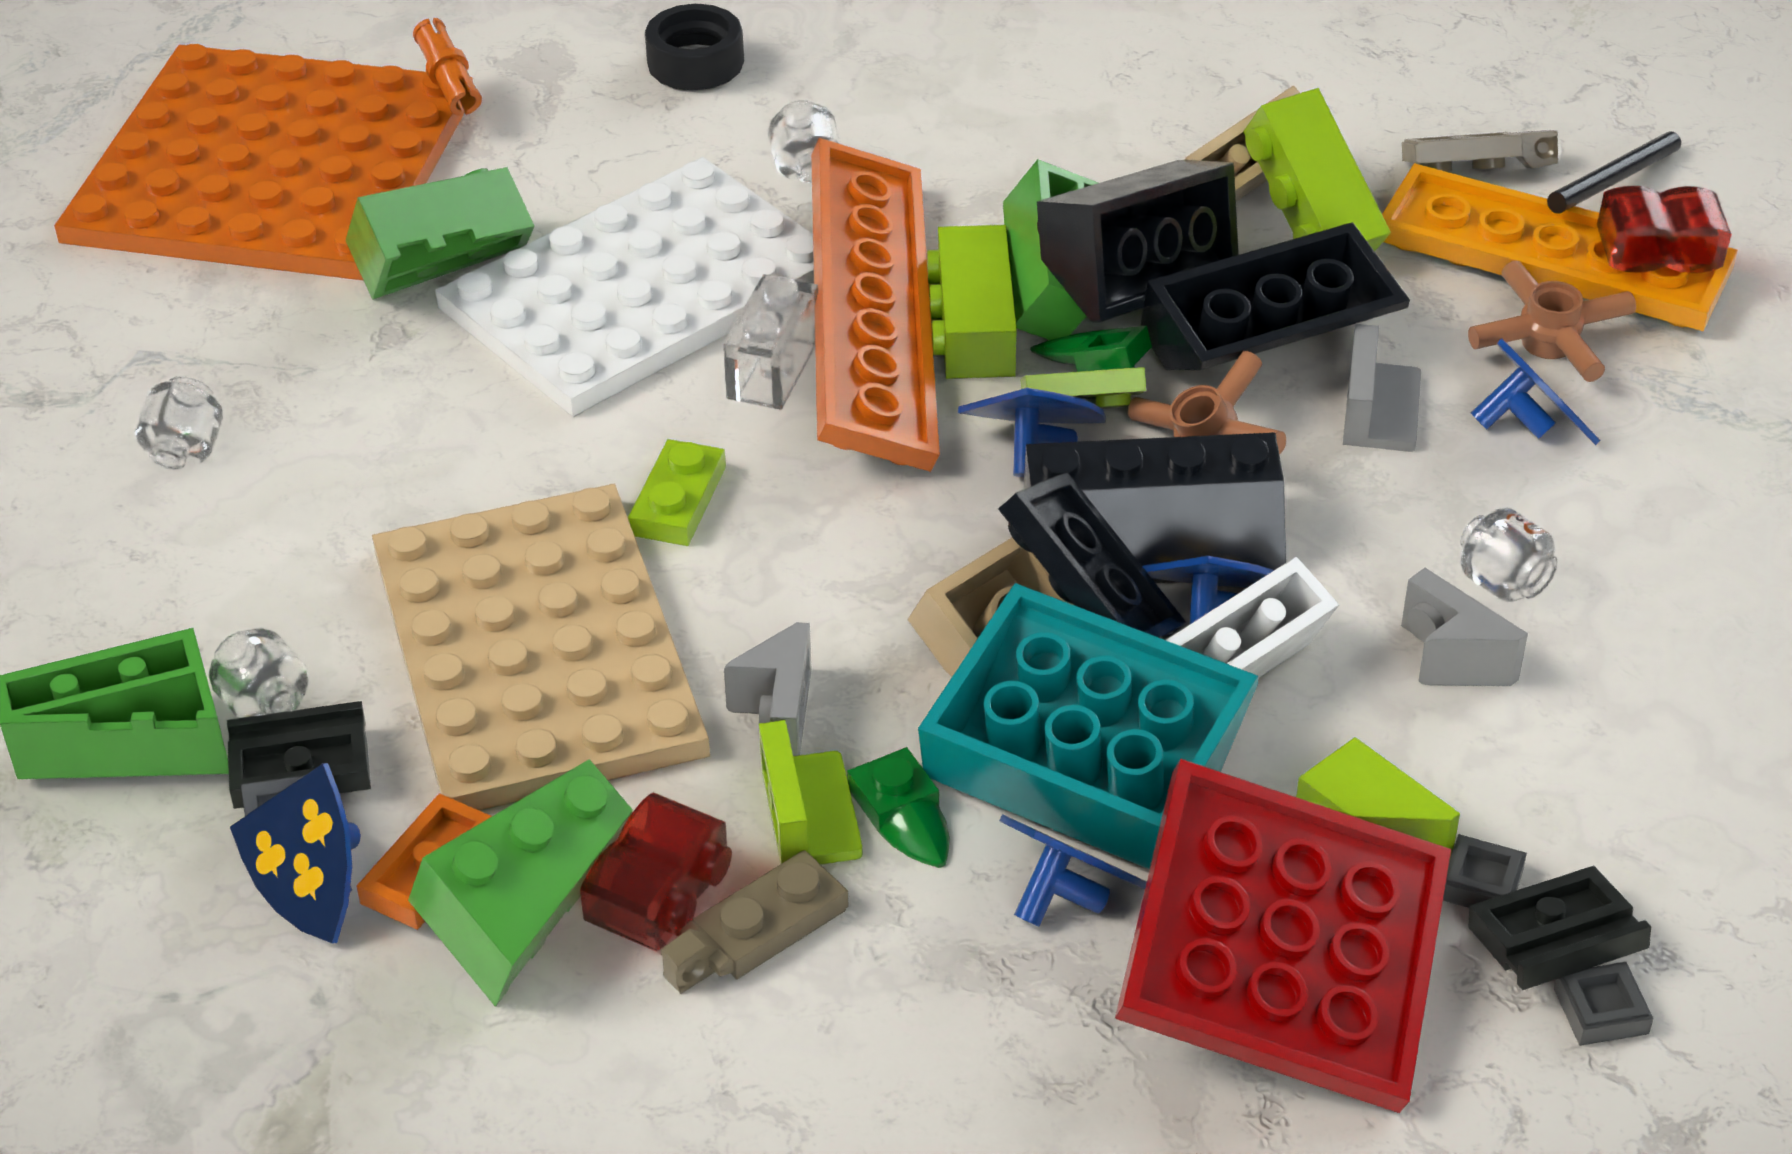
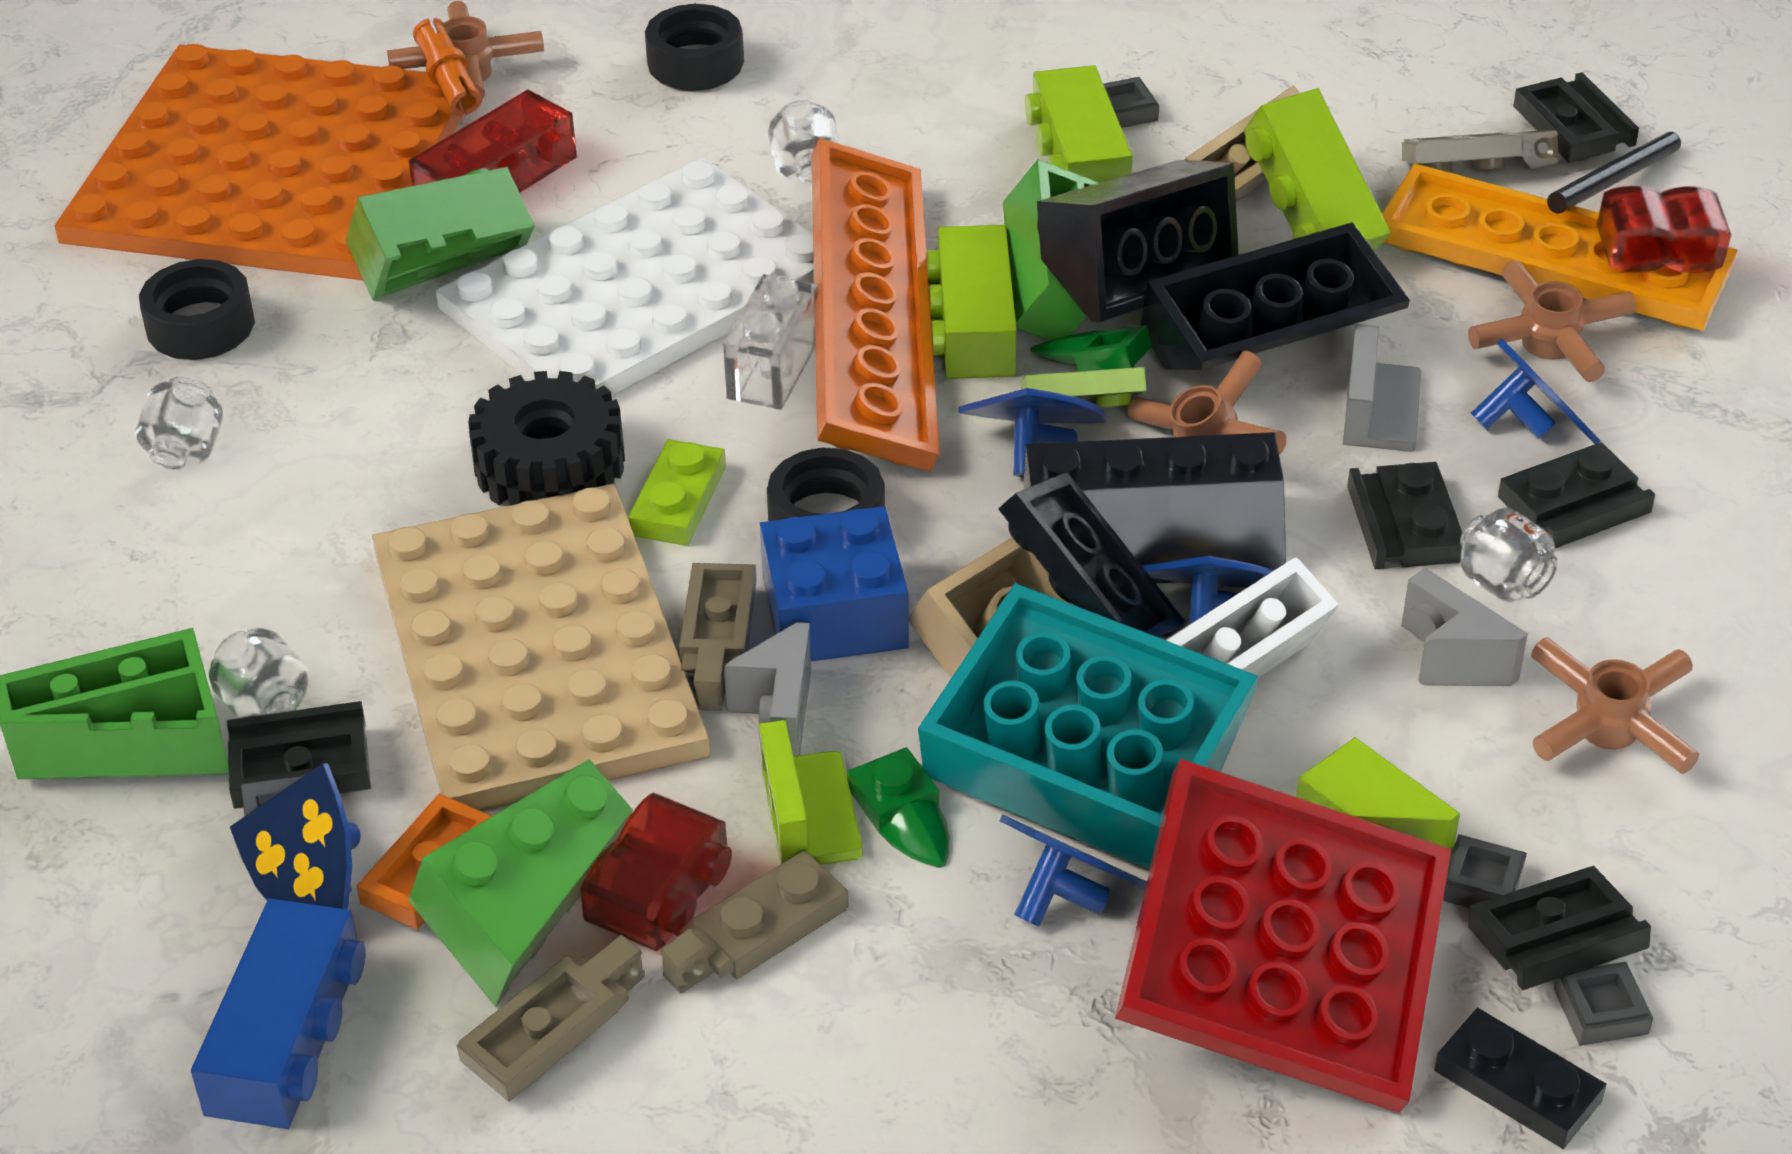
none -> black tyre [139,259,255,360]
none -> blue brick [190,898,366,1129]
none -> nougat bar [387,1,544,99]
none -> clear red brick [408,89,577,193]
none -> dark tan hinge [457,935,645,1102]
none -> black tyre [468,371,625,506]
none -> dark tan hinge [679,563,757,711]
none -> blue brick [760,506,909,661]
none -> black tyre [767,447,885,521]
none -> lime brick [1025,65,1133,183]
none -> dark grey tile [1103,77,1159,128]
none -> pearl dark grey plate [1347,462,1467,570]
none -> black plate [1434,1007,1607,1149]
none -> pearl dark grey plate [1498,442,1655,550]
none -> pearl dark grey plate [1513,72,1639,163]
none -> nougat bar [1531,637,1699,774]

